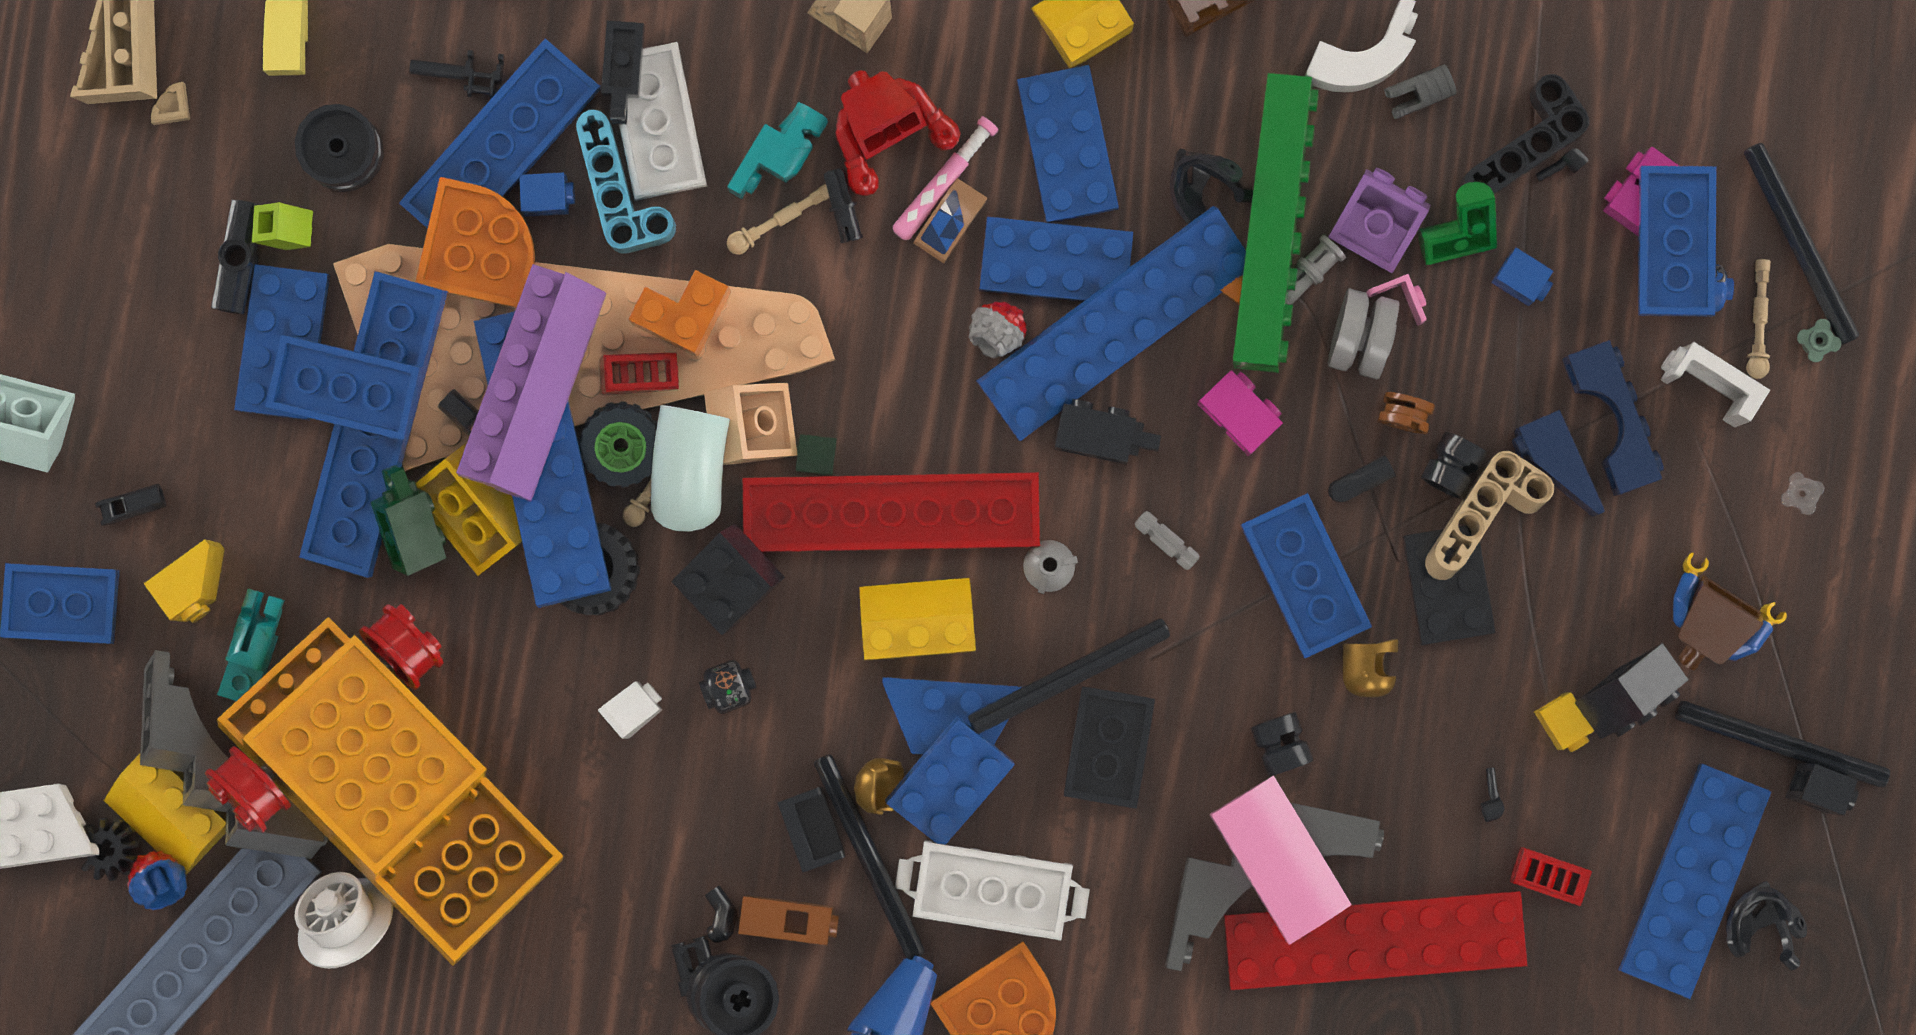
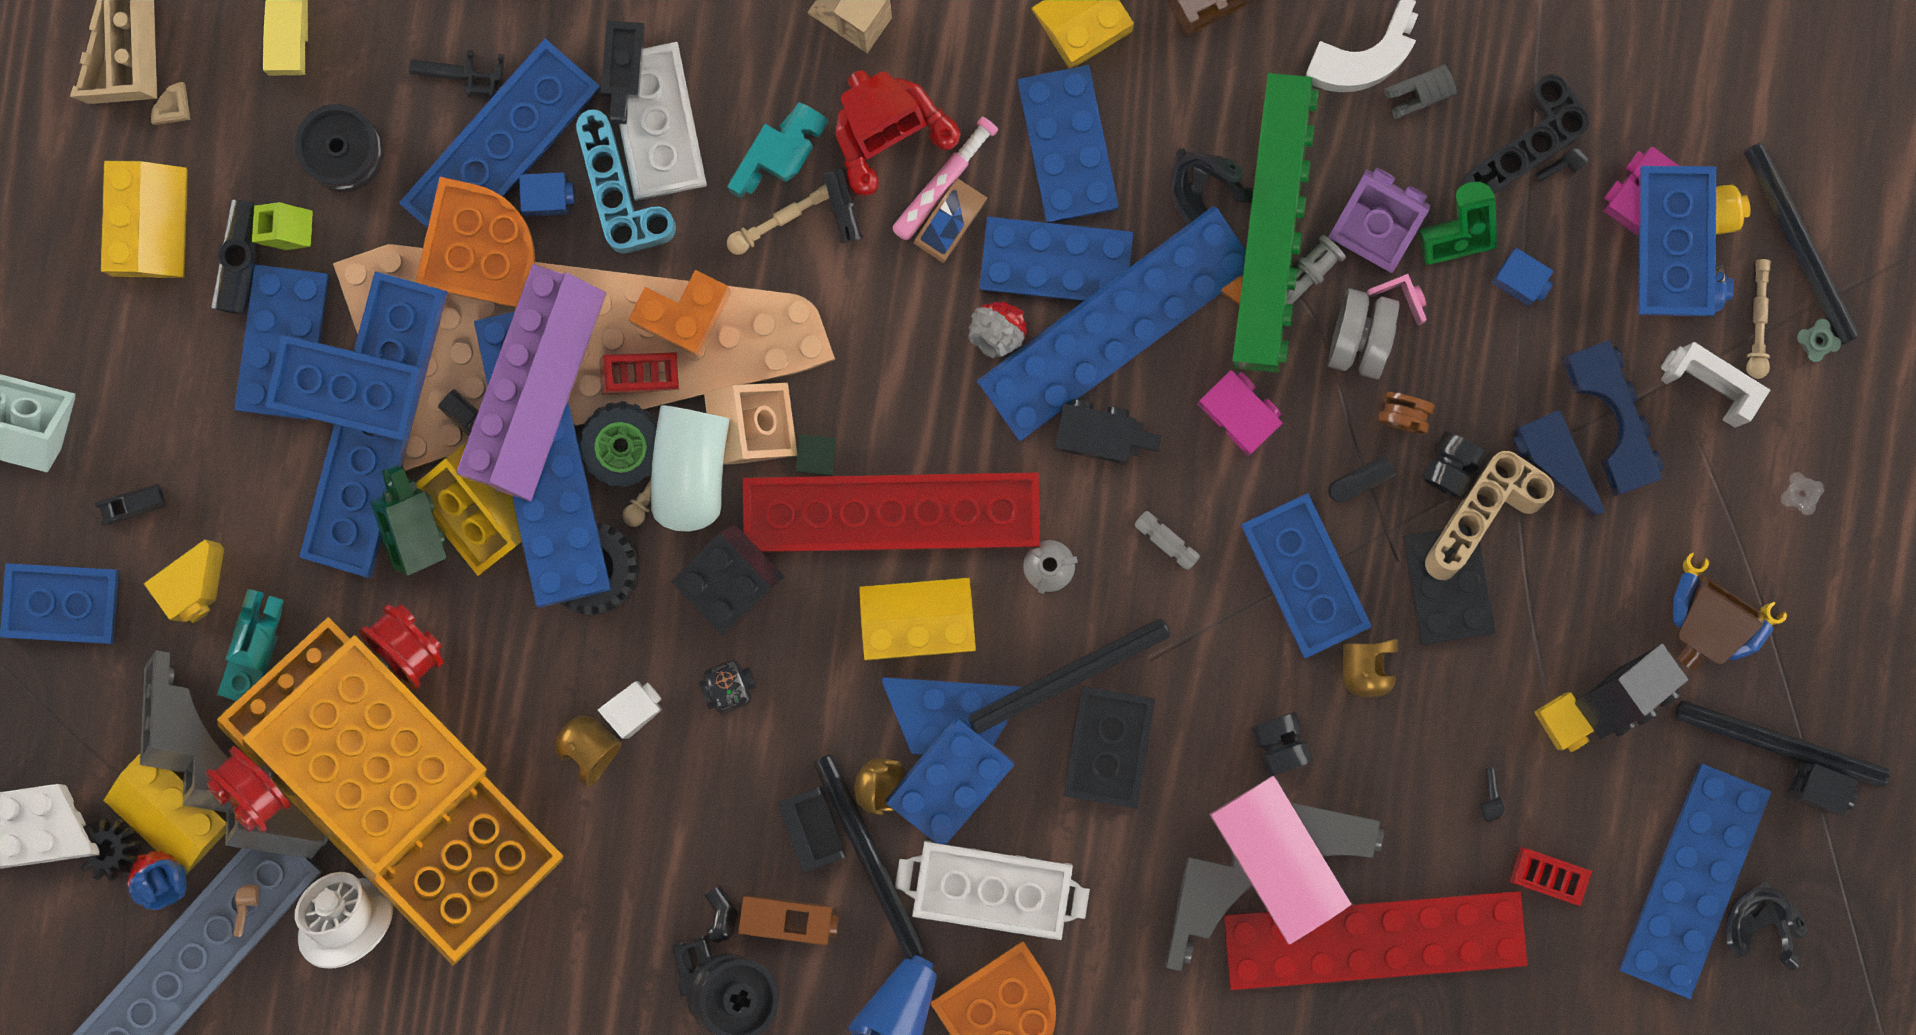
none -> yellow slope [101,161,188,278]
none -> medium nougat hand [233,884,260,937]
none -> pearl gold helmet [555,716,622,787]
none -> yellow head [1716,185,1750,235]

